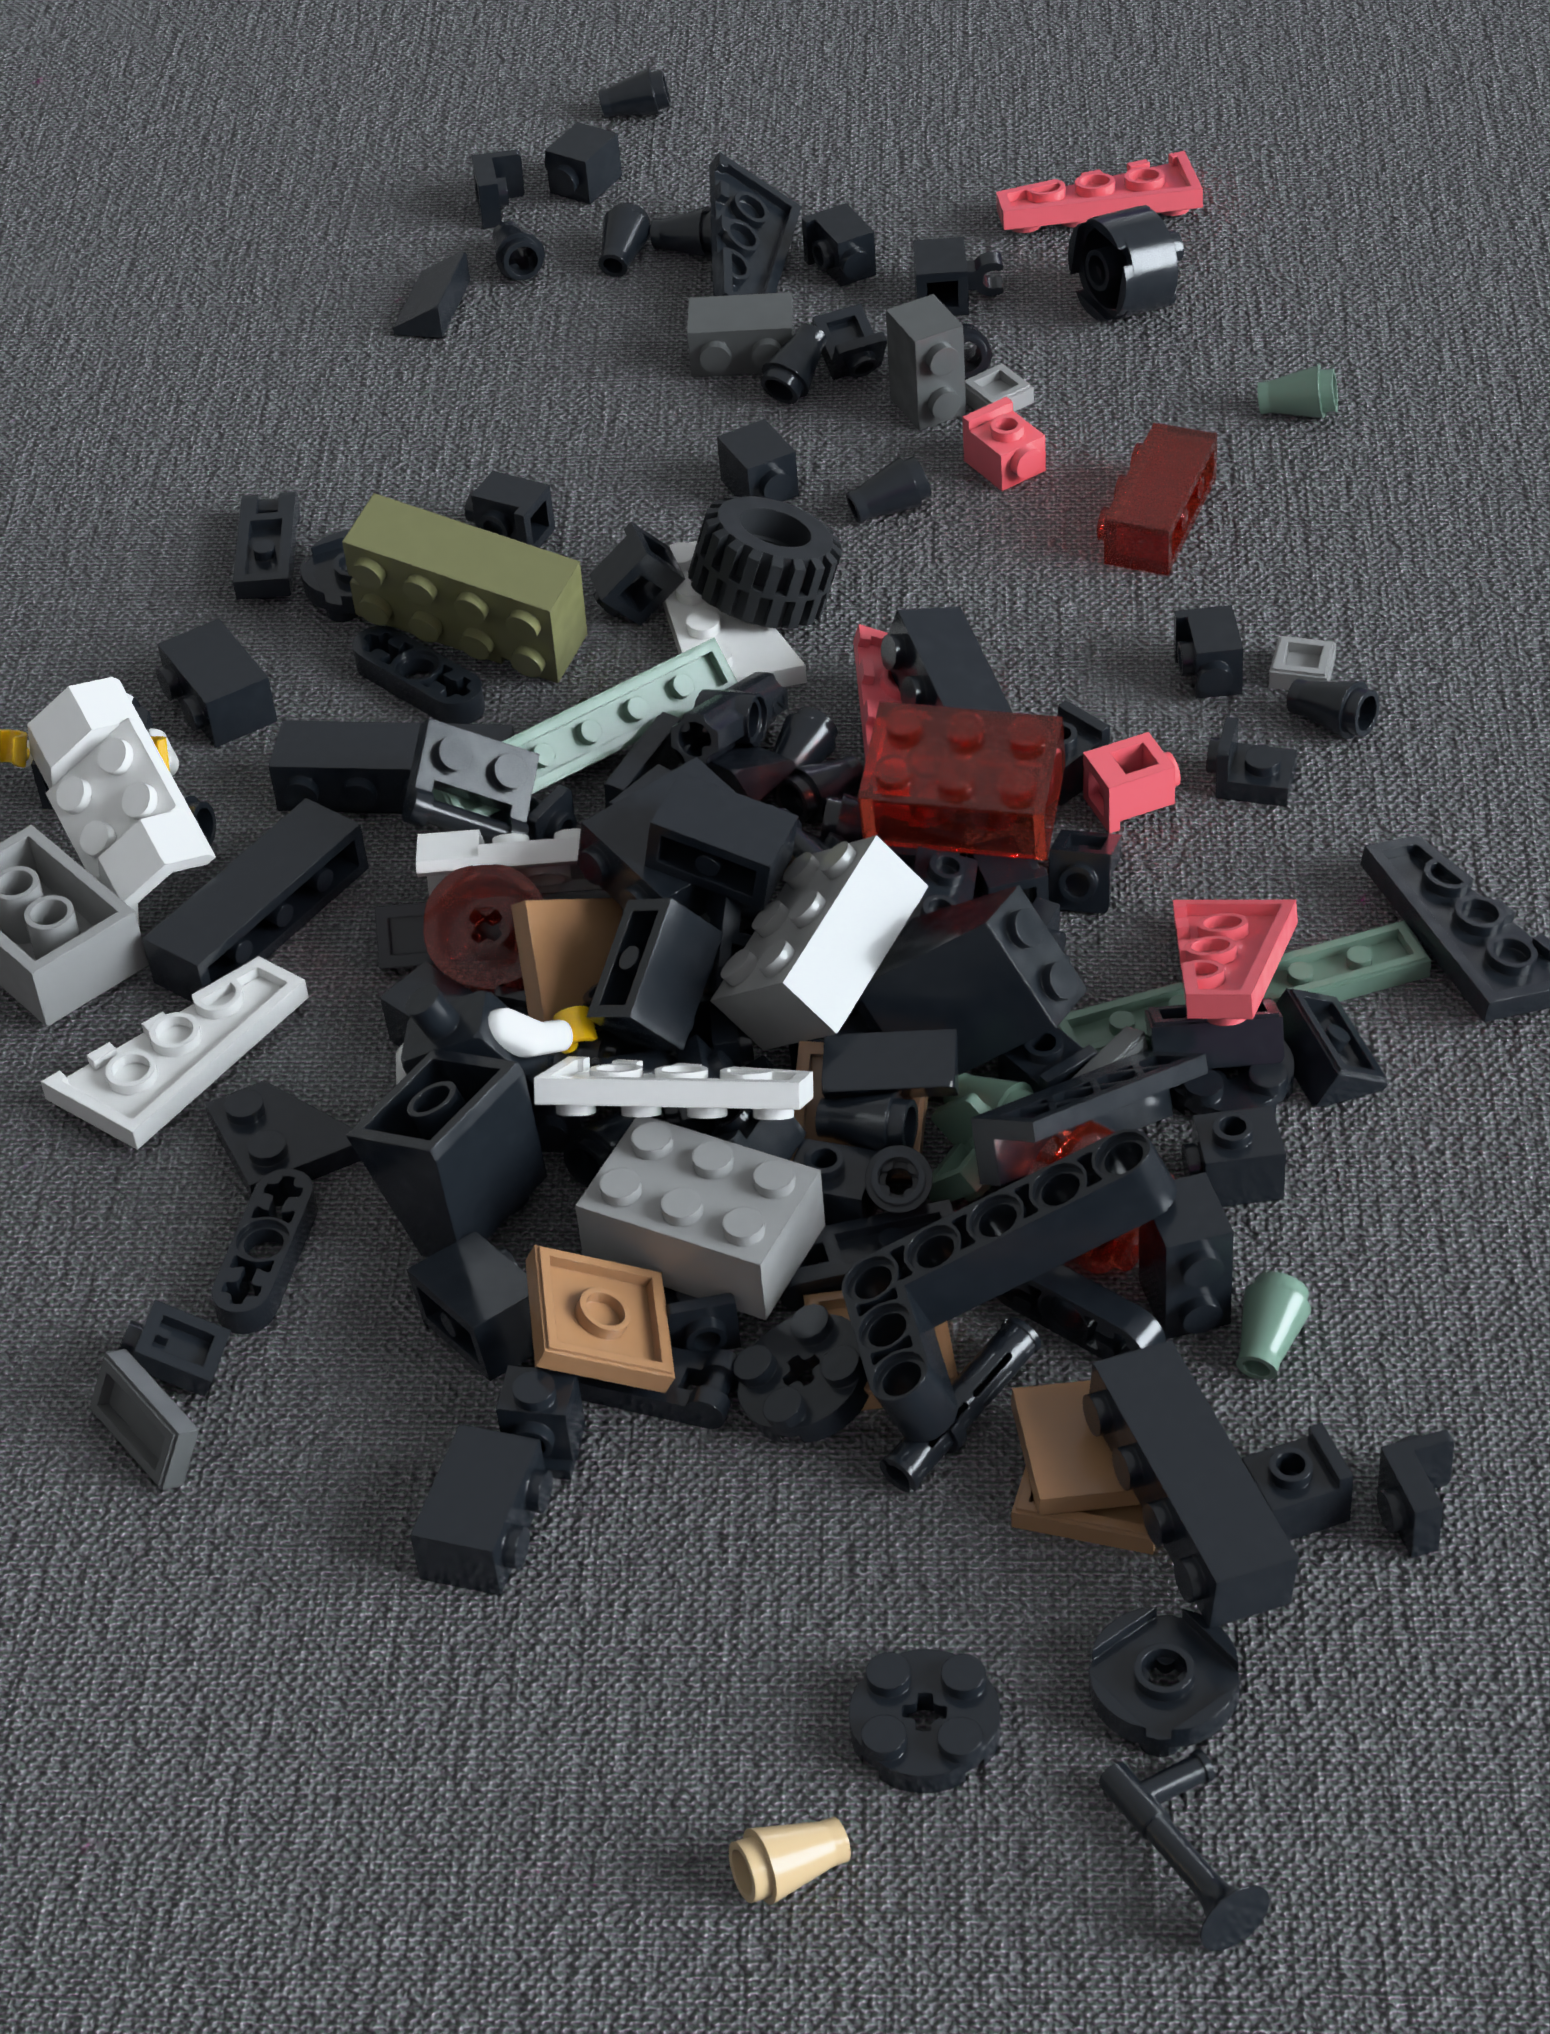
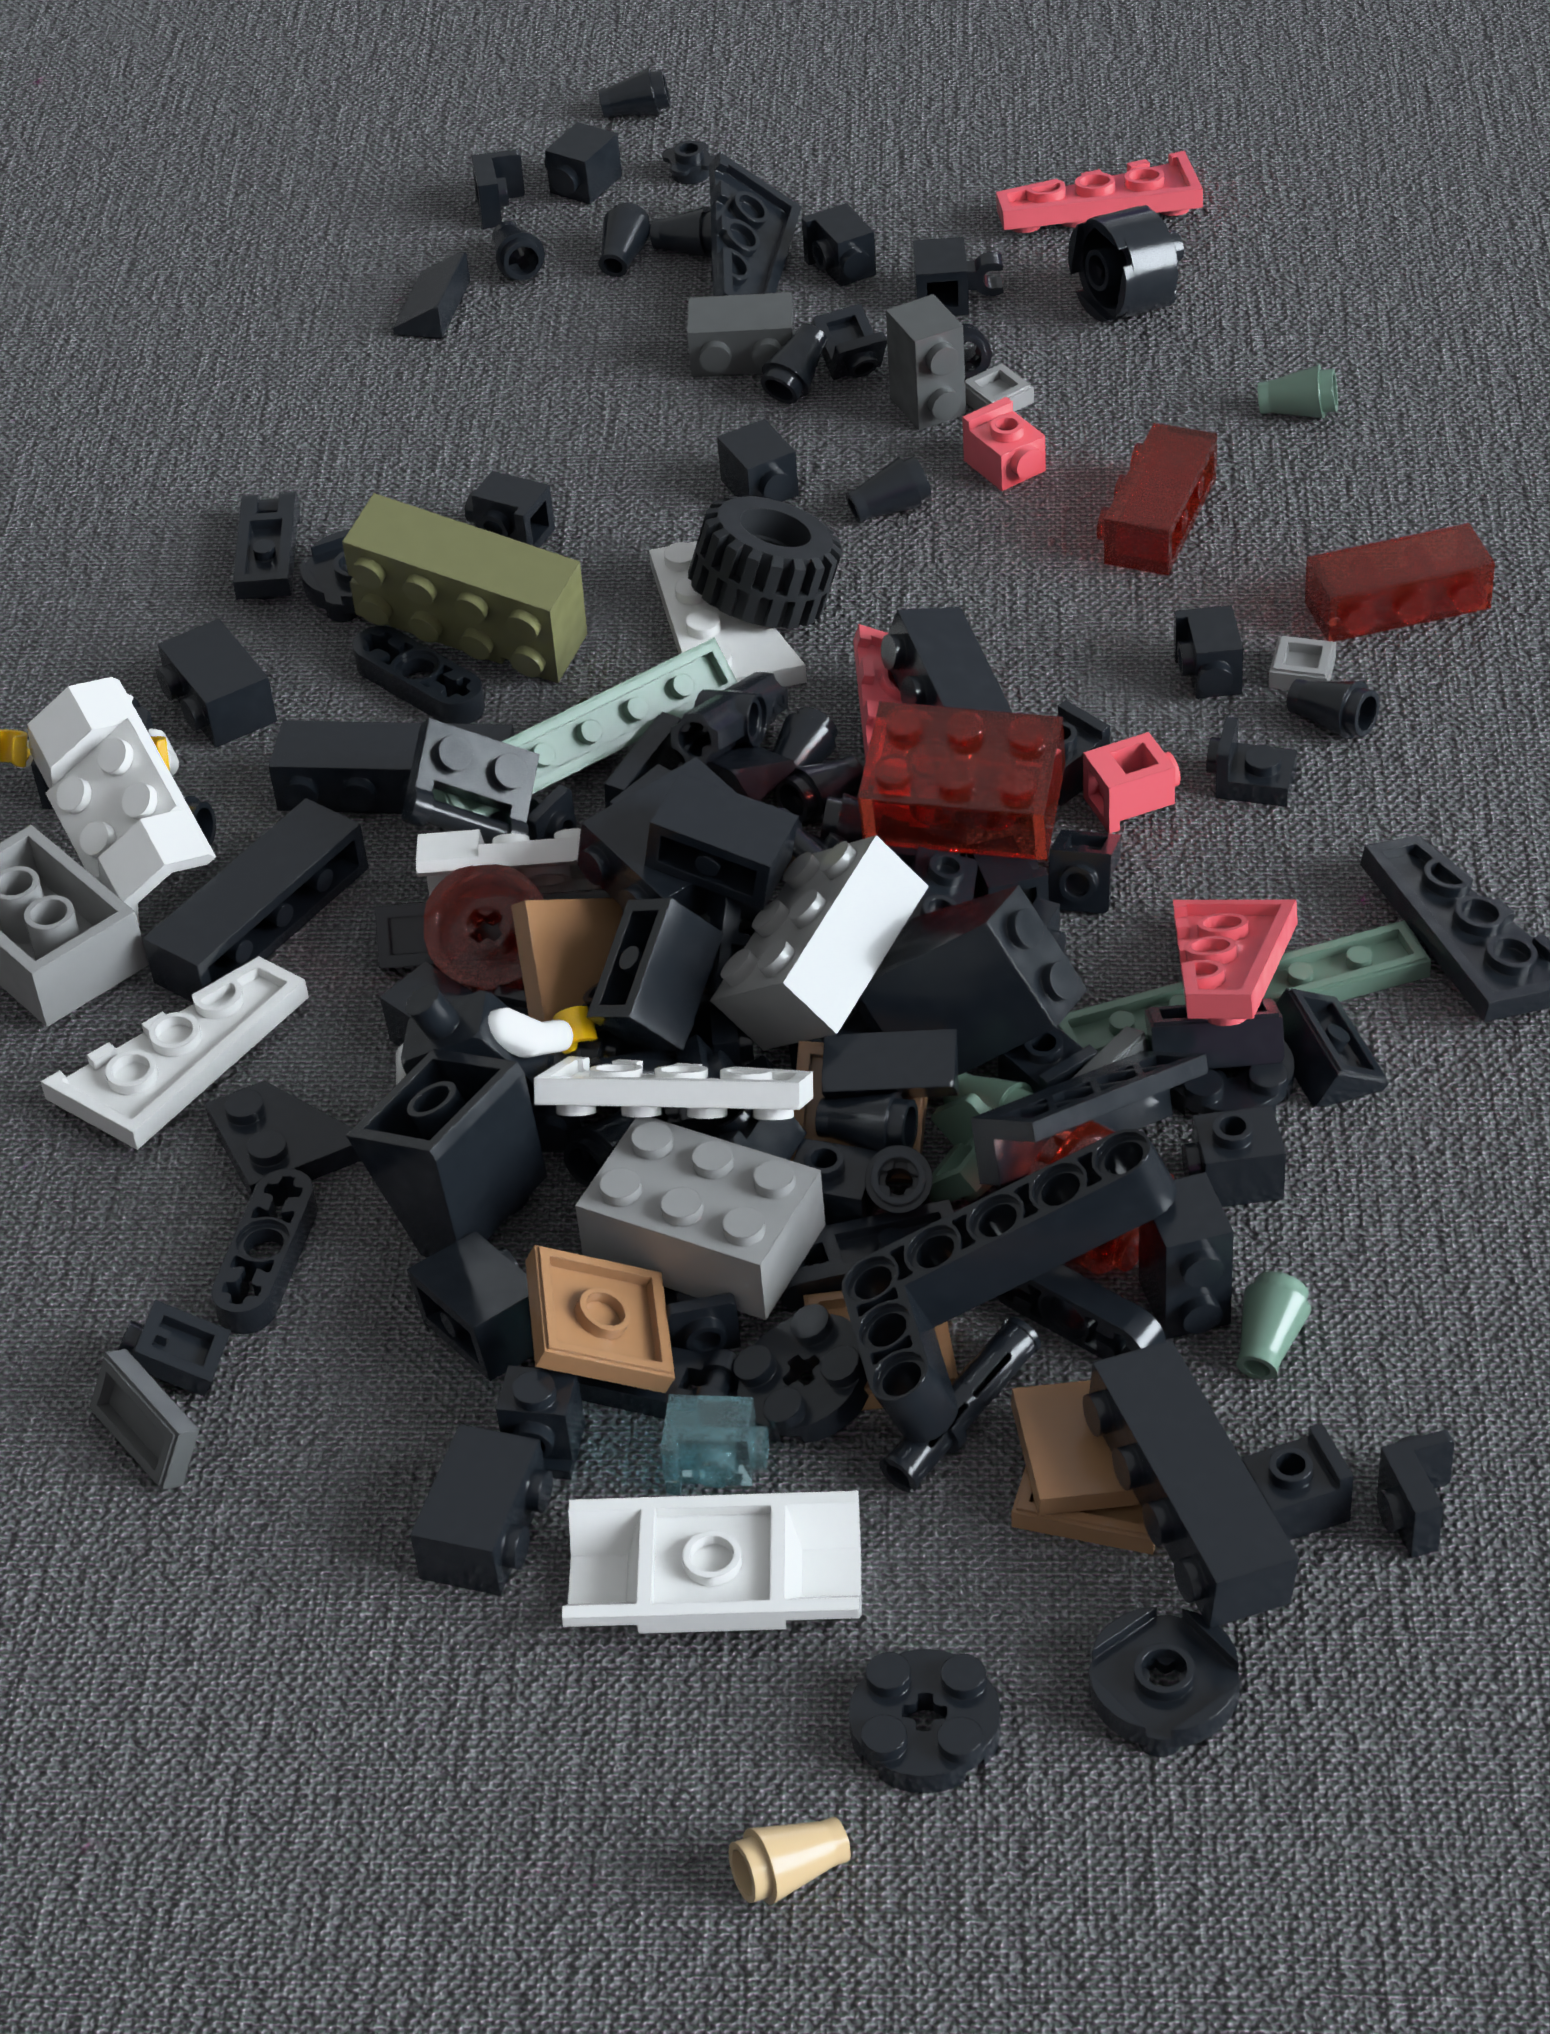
black brick [589,522,686,626] -> none
black piece [1099,1749,1270,1951] -> none
none -> white piece [562,1491,862,1634]
none -> clear light blue brick [660,1394,769,1495]
none -> black plate [662,141,715,184]
none -> clear red brick [1305,523,1495,642]

